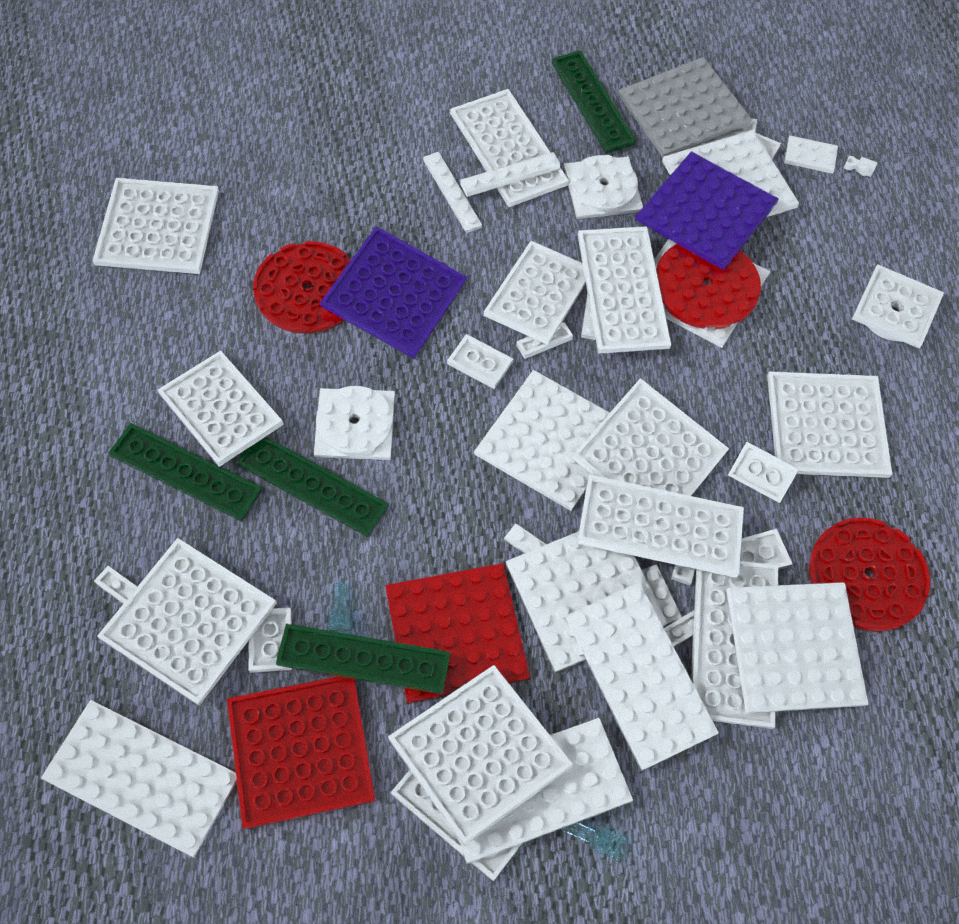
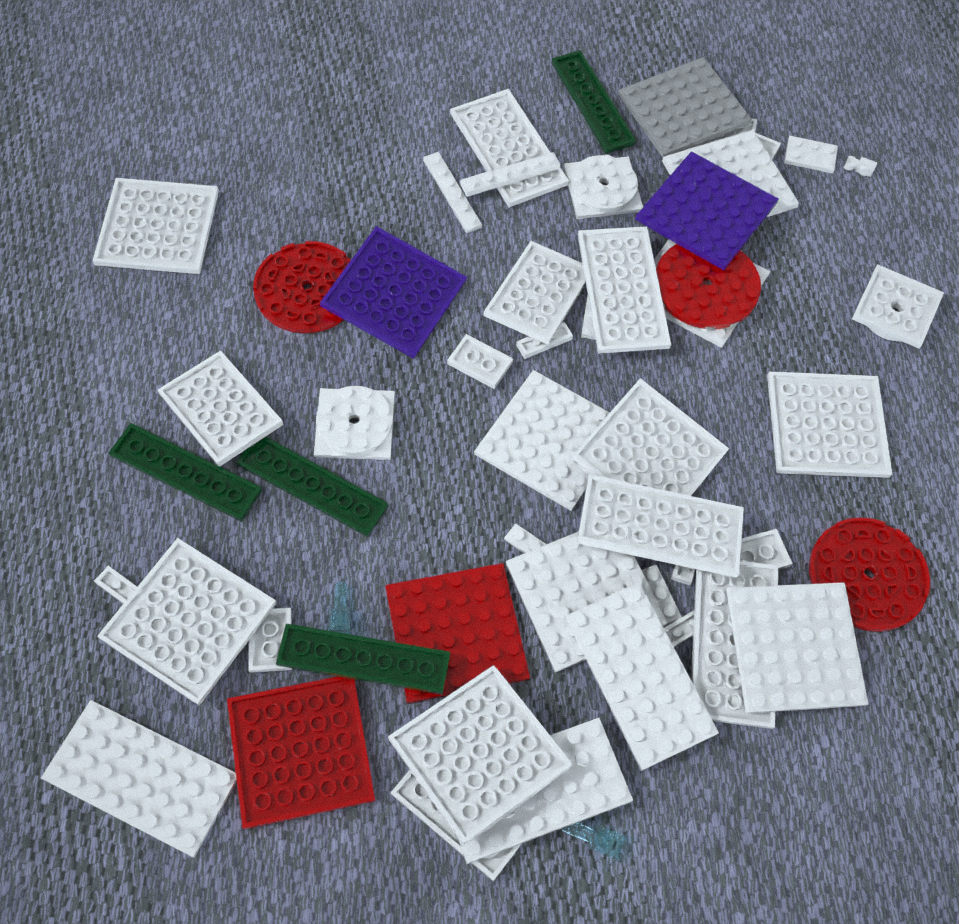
white plate [728,442,799,503] -> none

